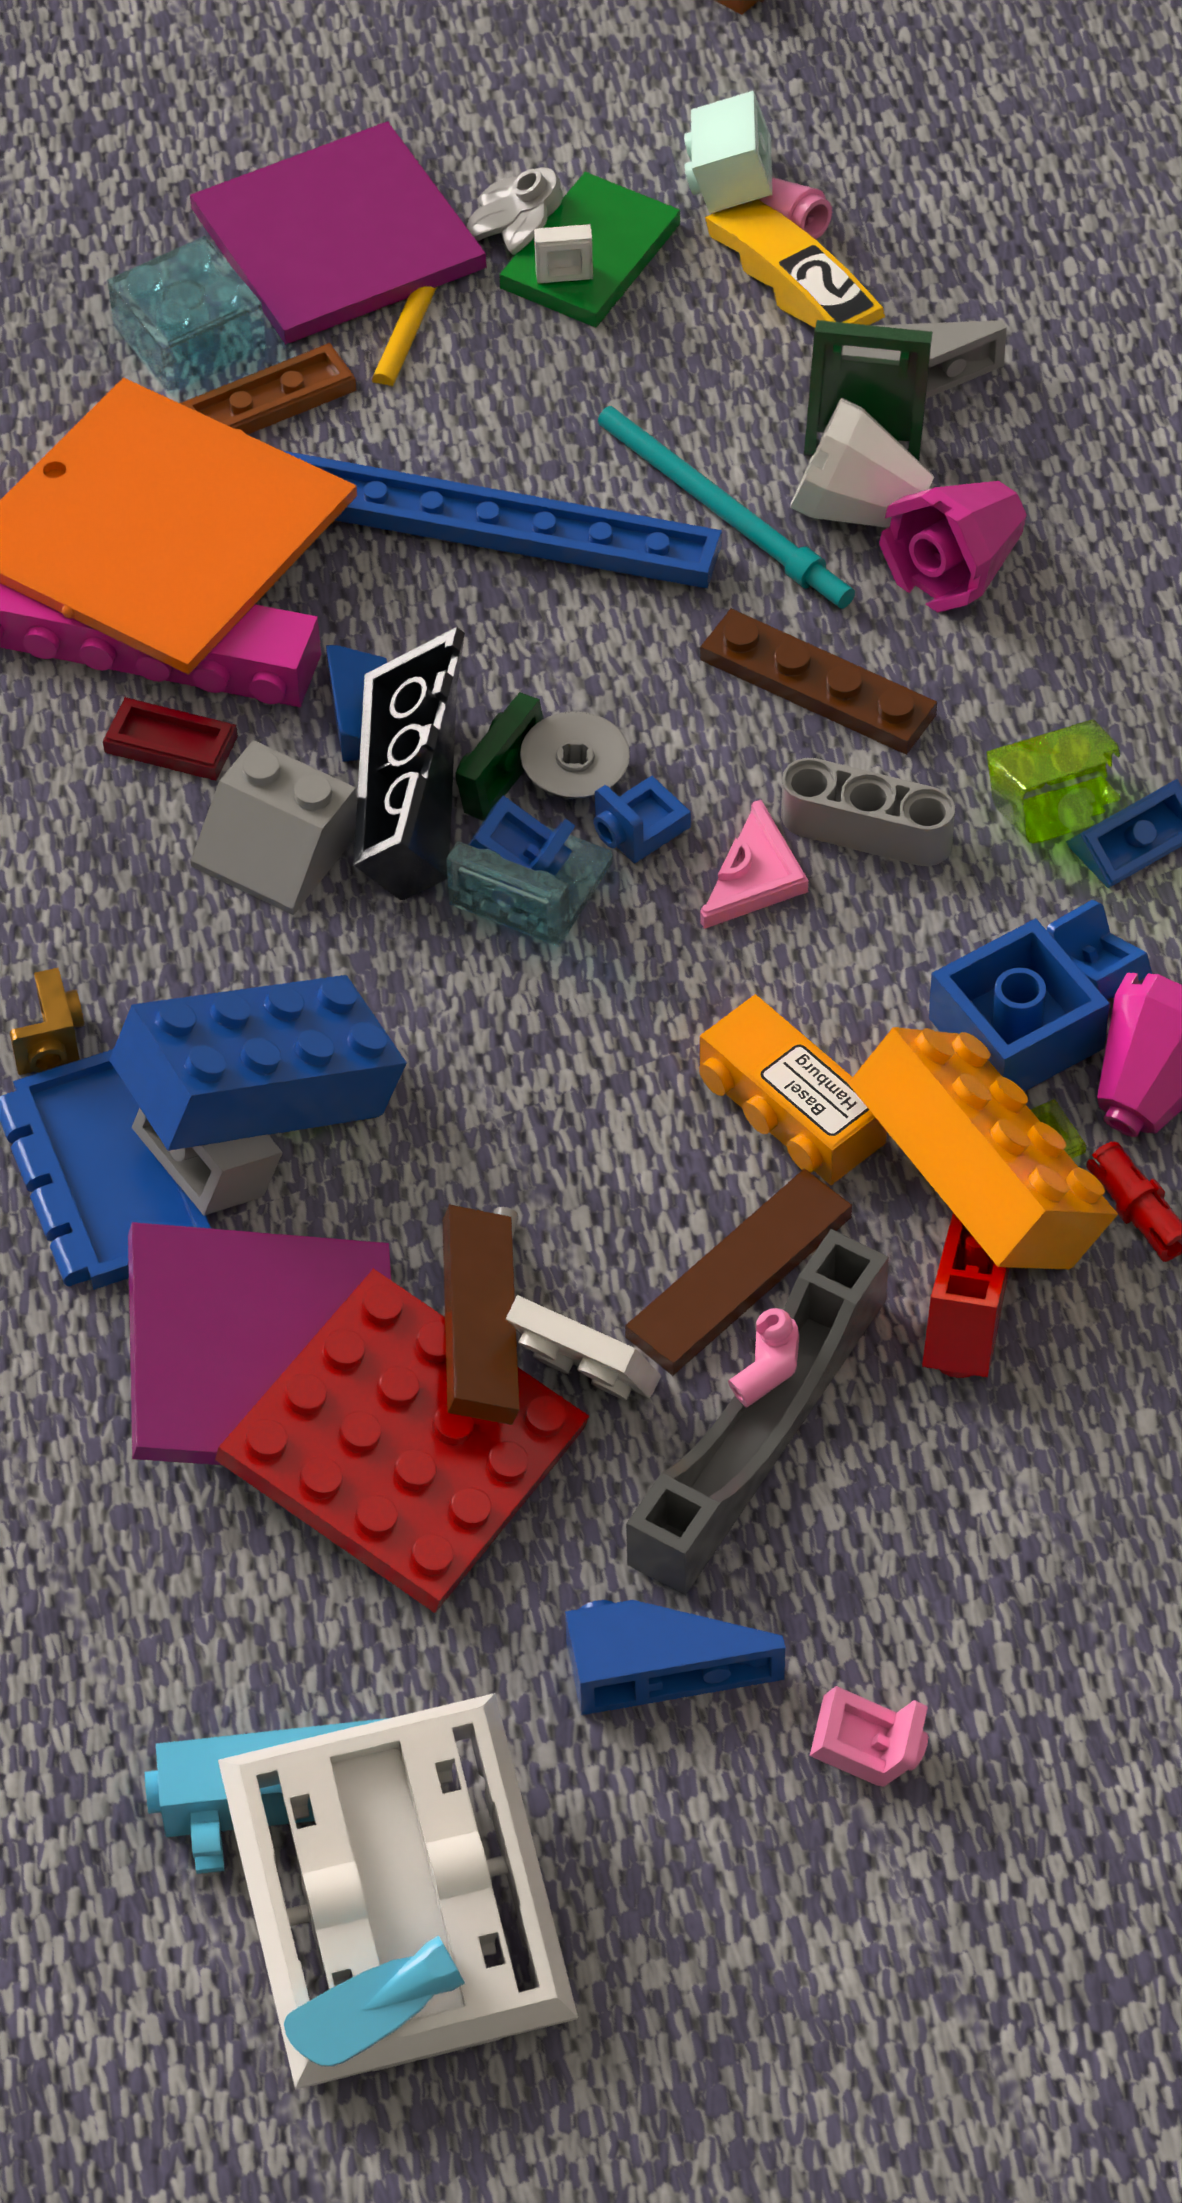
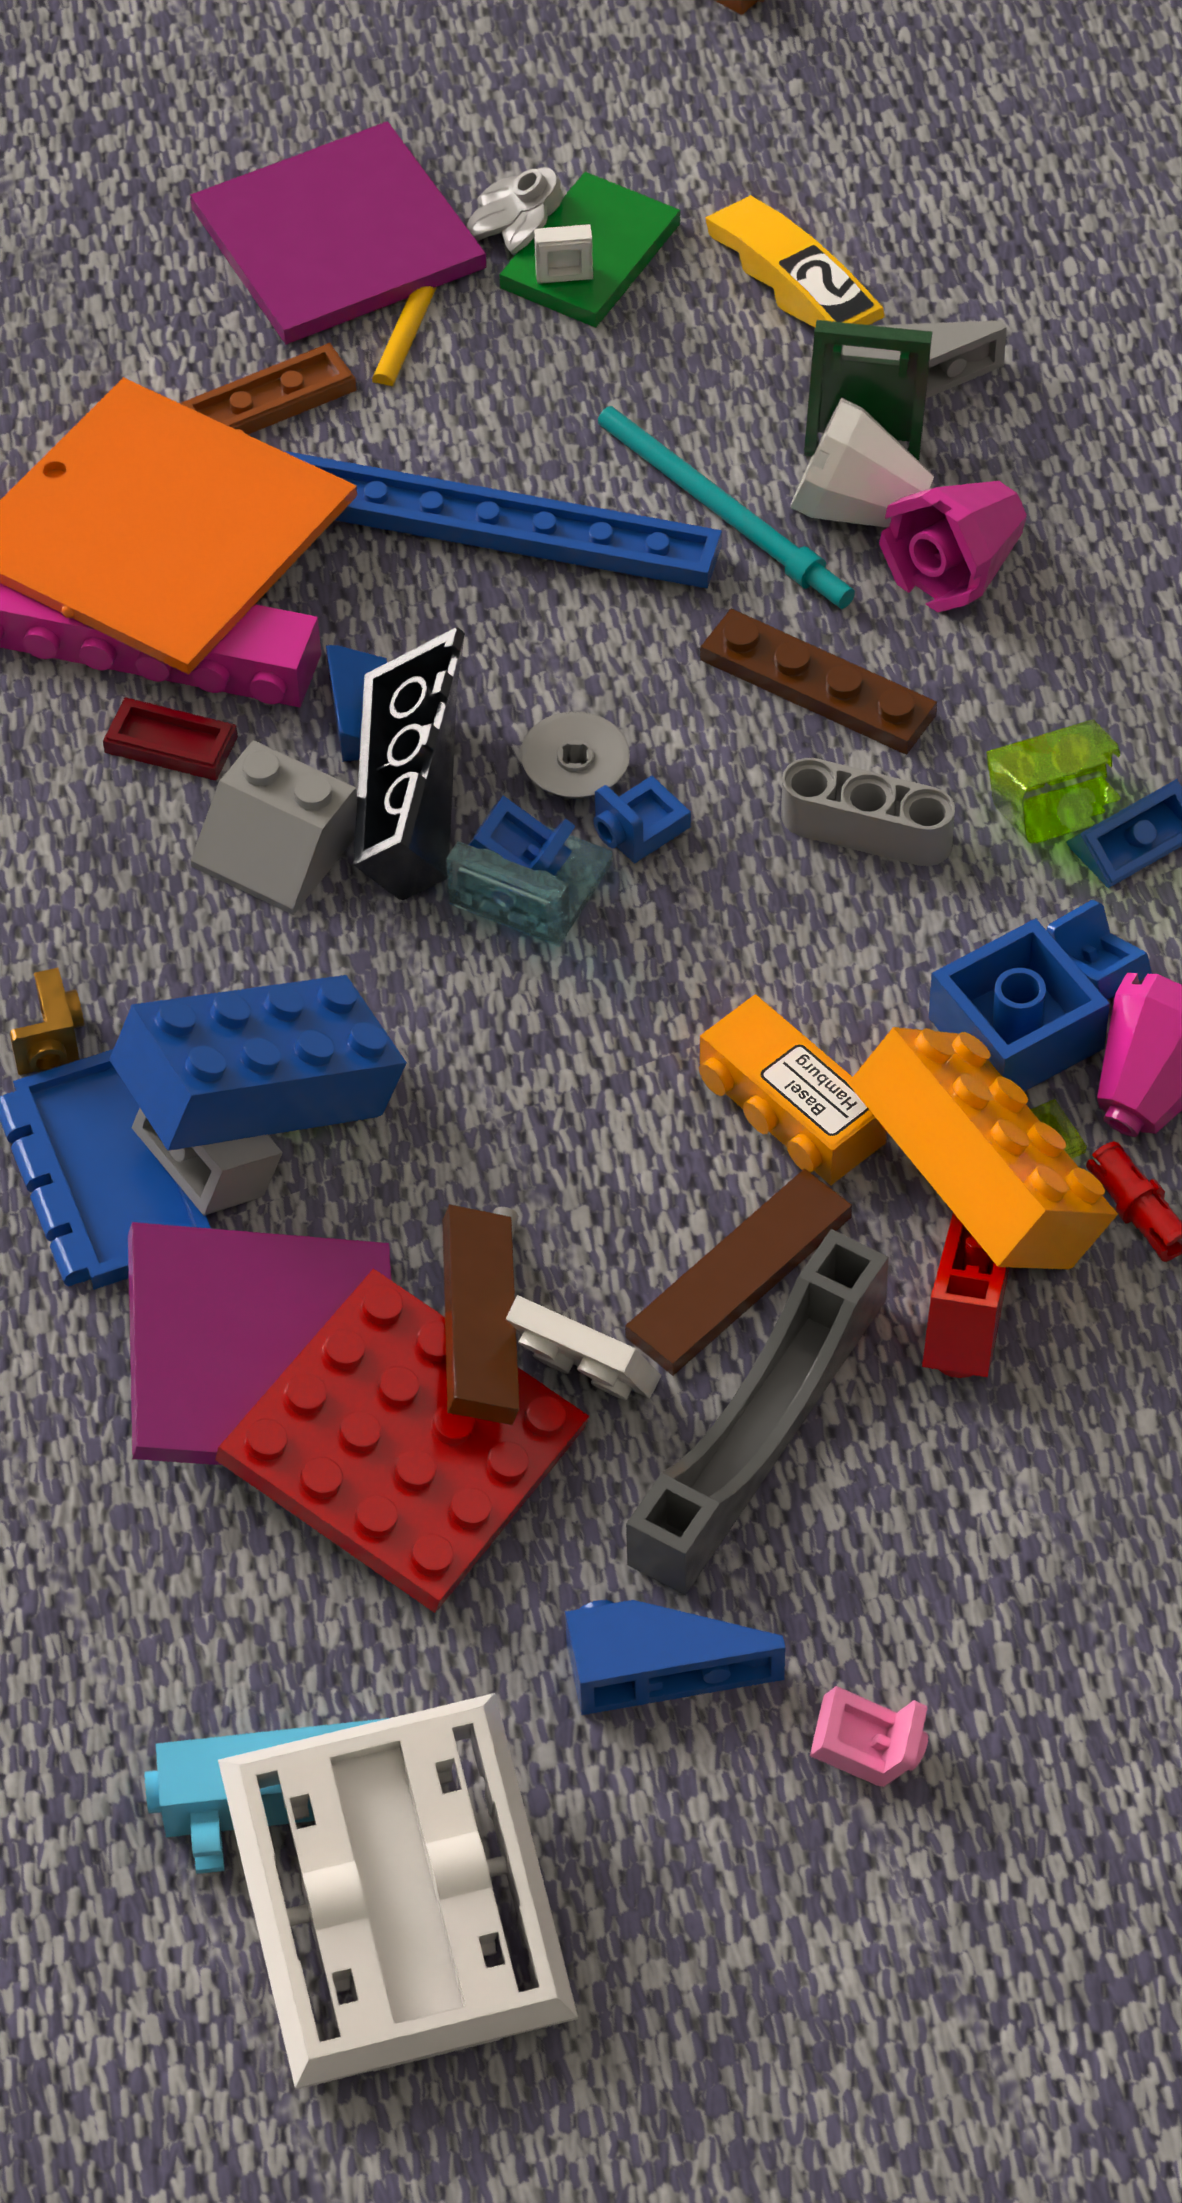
clear light blue brick [107,236,267,395] -> none
medium azure piece [284,1935,465,2067] -> none
dark green plate [455,692,544,821] -> none
light aqua brick [684,91,773,214] -> none
bright pink tile [700,800,809,929] -> none
bright pink arm [728,1308,799,1408] -> none
bright pink cone [758,178,832,239] -> none

